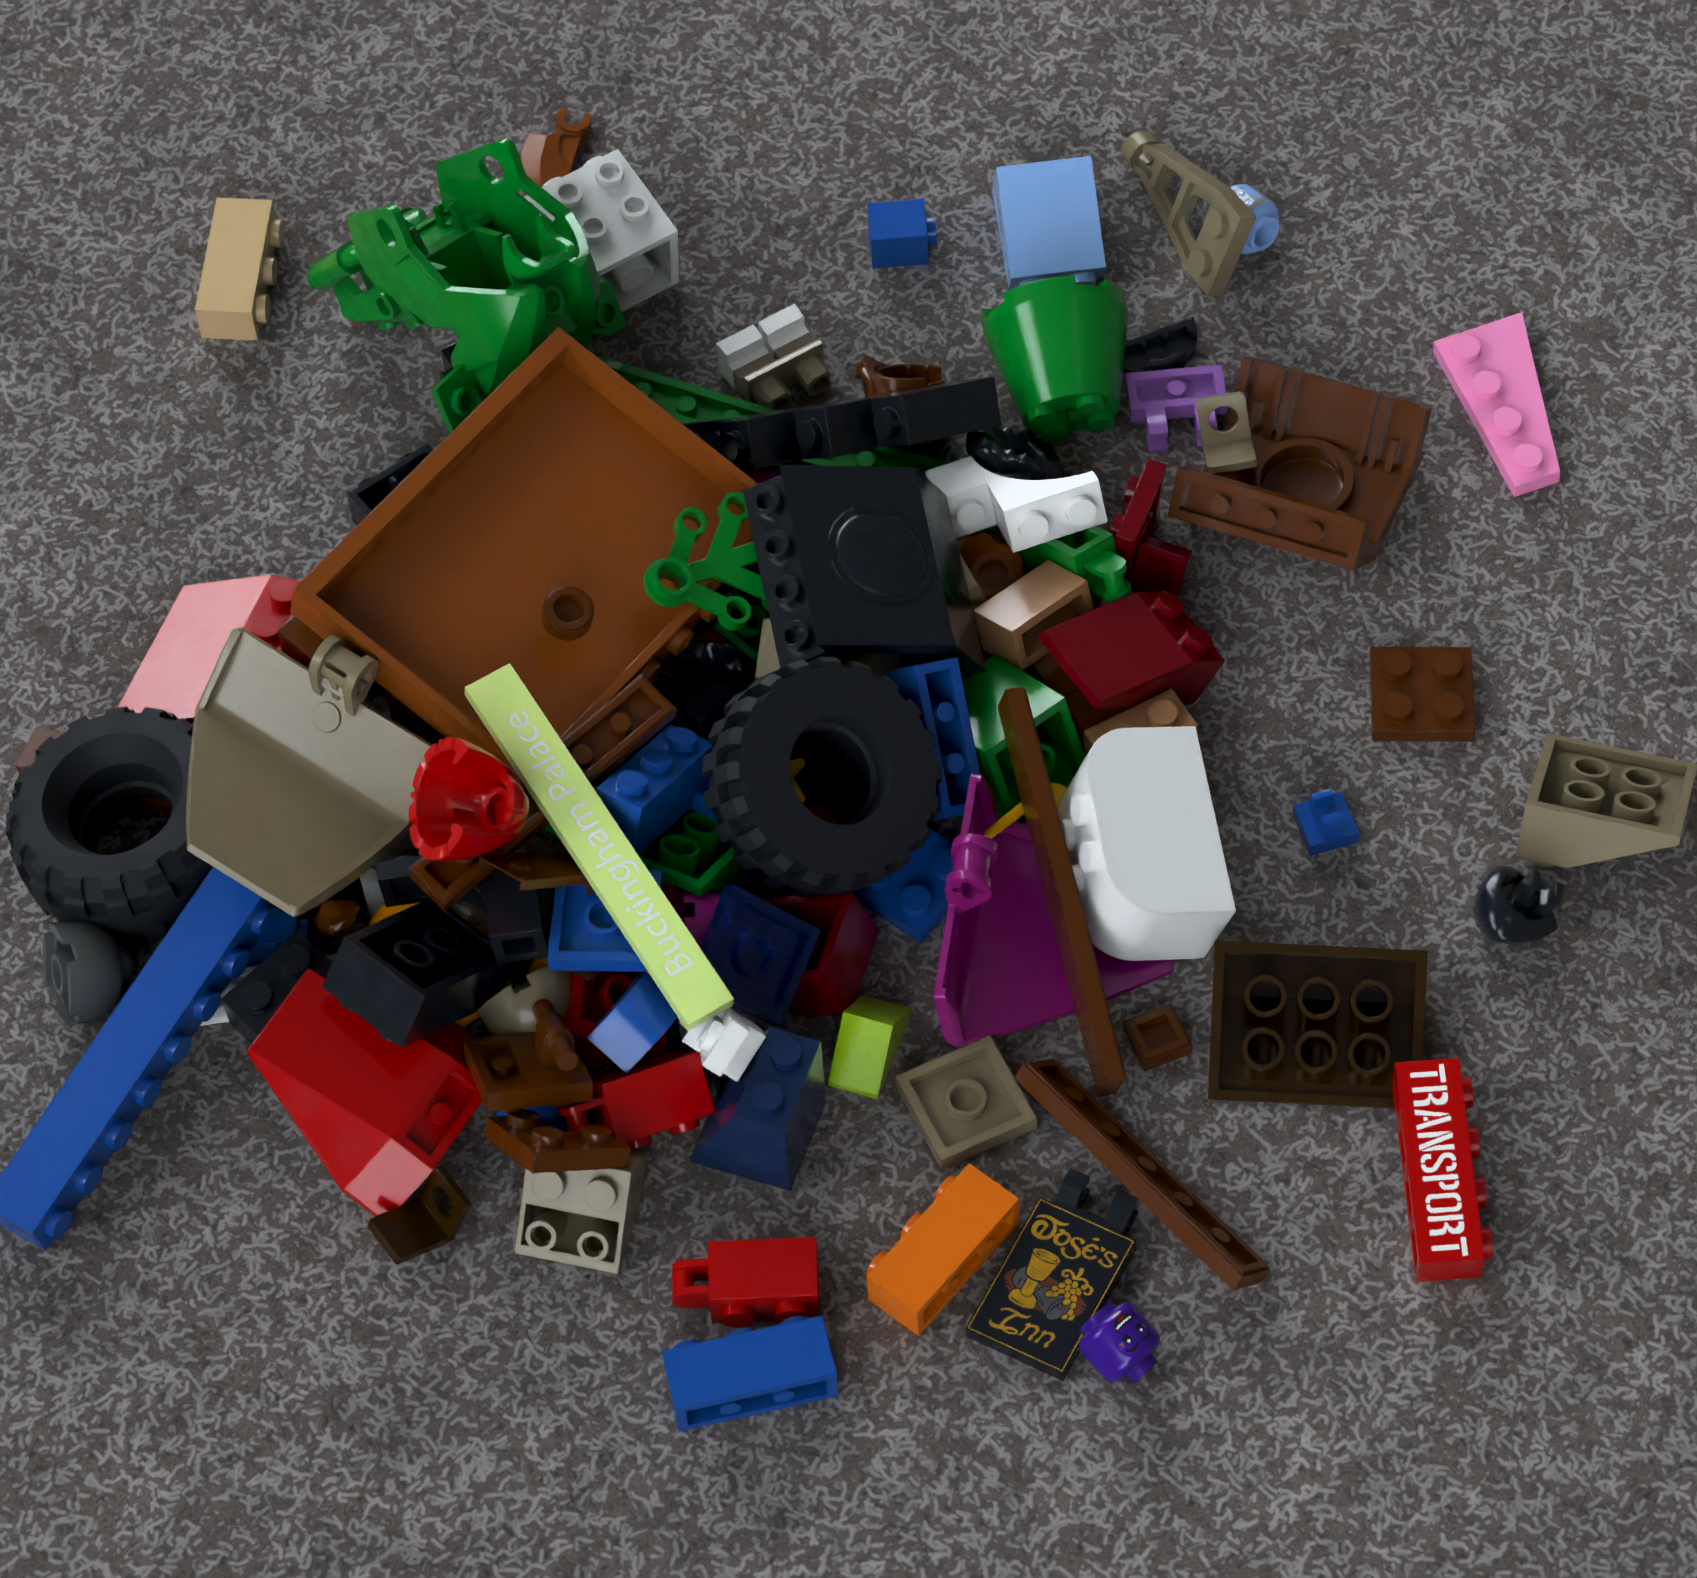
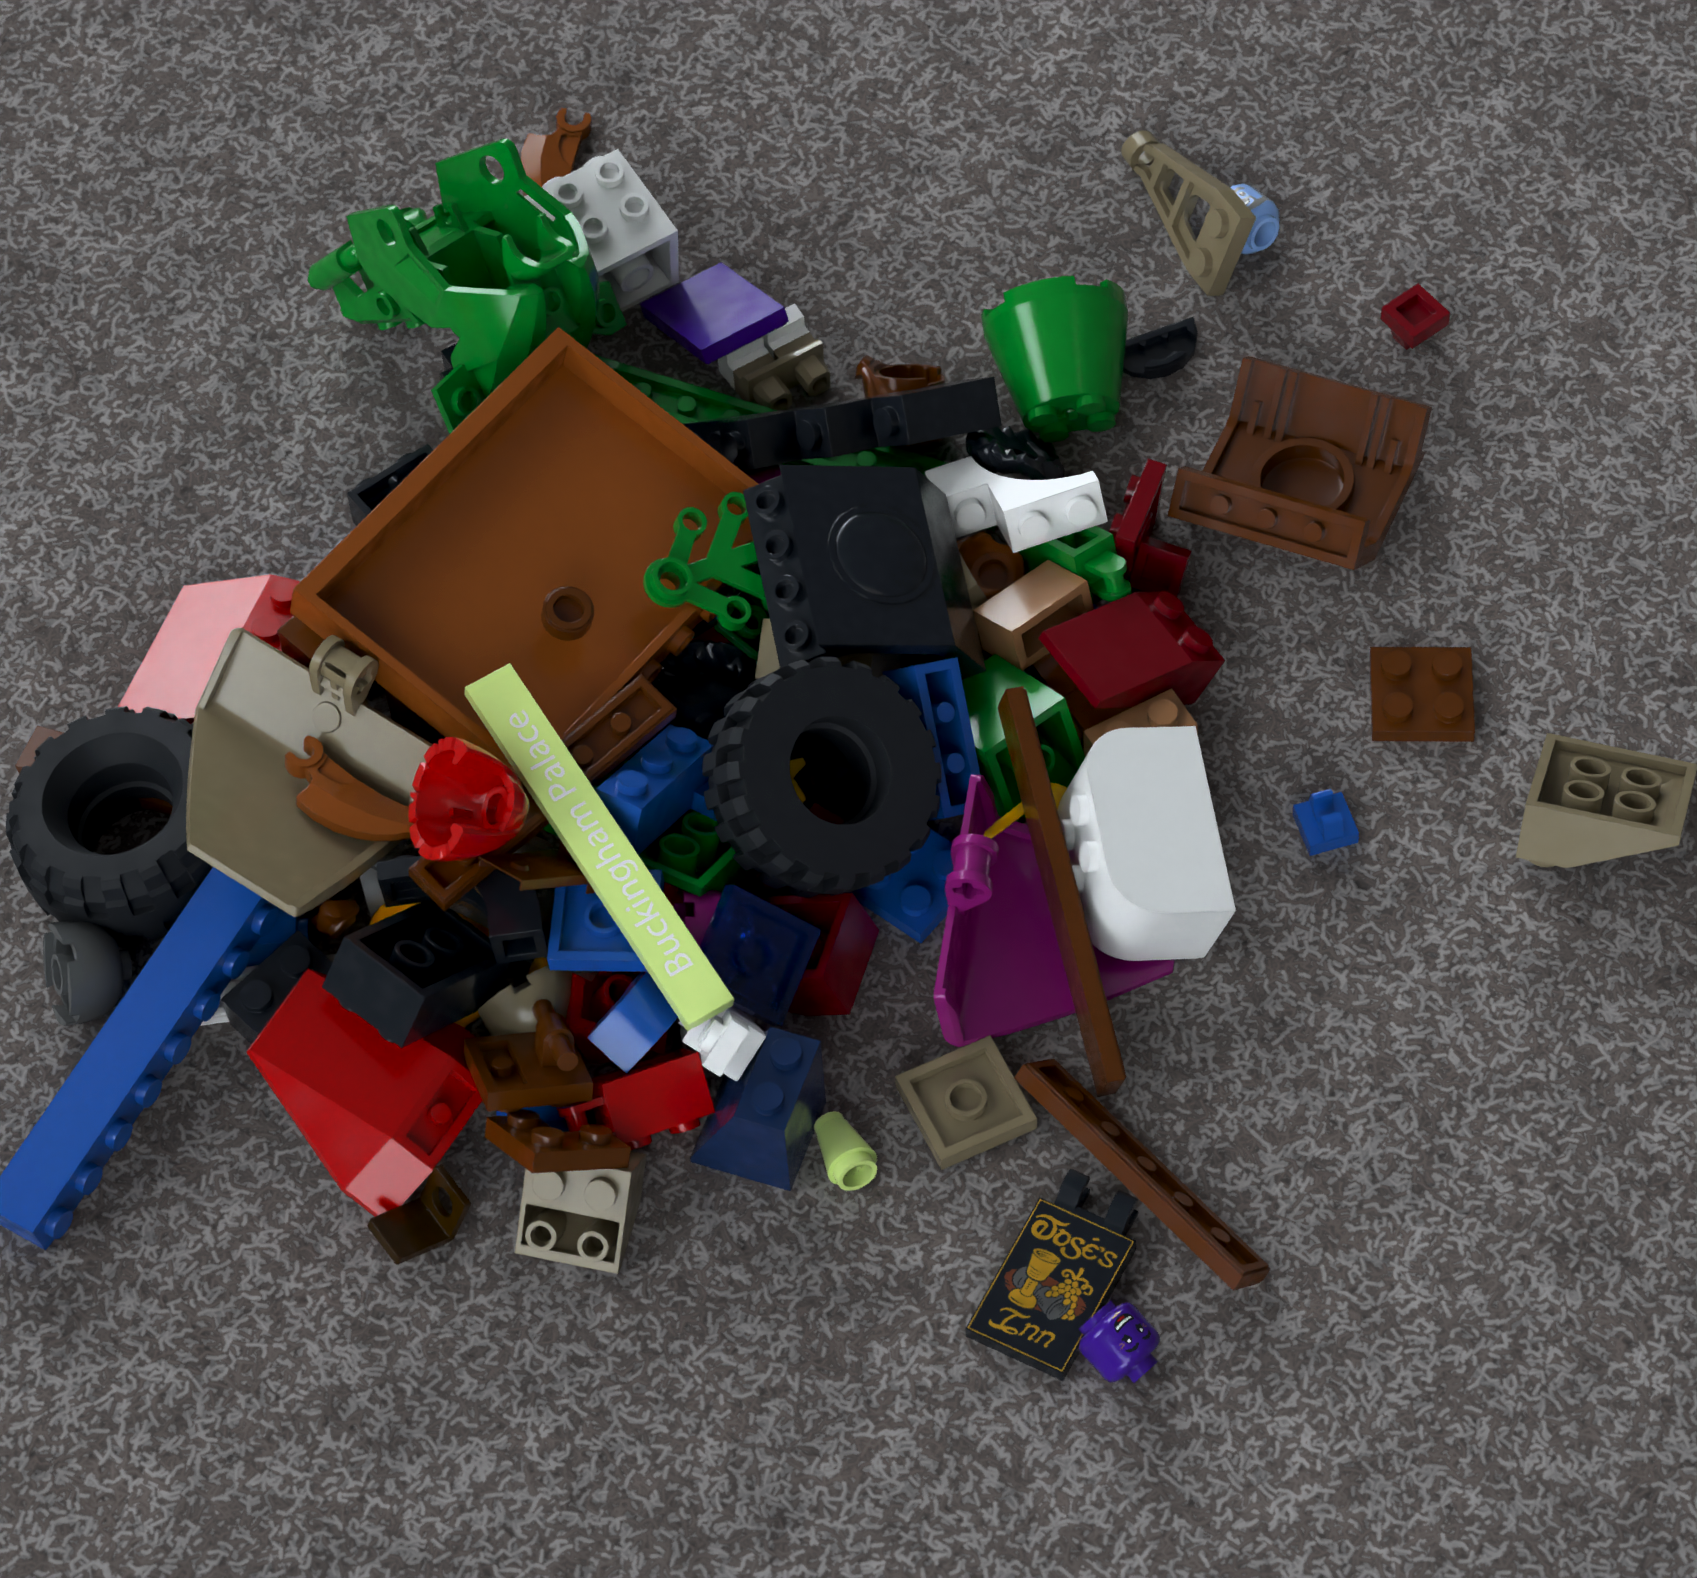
tan brick [195,198,284,340] -> none
blue brick [662,1316,839,1431] -> none
red brick [672,1237,820,1328] -> none
lime slope [828,995,912,1099] -> none
orange brick [866,1163,1020,1336] -> none
blue brick [867,198,937,269] -> none
light blue slope [992,156,1106,289] -> none
reddish brown tile [1123,1004,1193,1071] -> none
medium lavender plate [1125,365,1228,454] -> none
dark tan bracket [1196,391,1258,474] -> none
dark brown slope [1208,940,1428,1109] -> none
red brick [1392,1058,1493,1282] -> none
bright pink wing [1433,312,1560,497] -> none
black piece [1473,865,1564,945] -> none
none -> dark orange piece [285,735,413,841]
none -> dark purple tile [640,262,789,364]
none -> yellowish green cone [814,1111,877,1191]
none -> dark red tile [1381,283,1450,350]

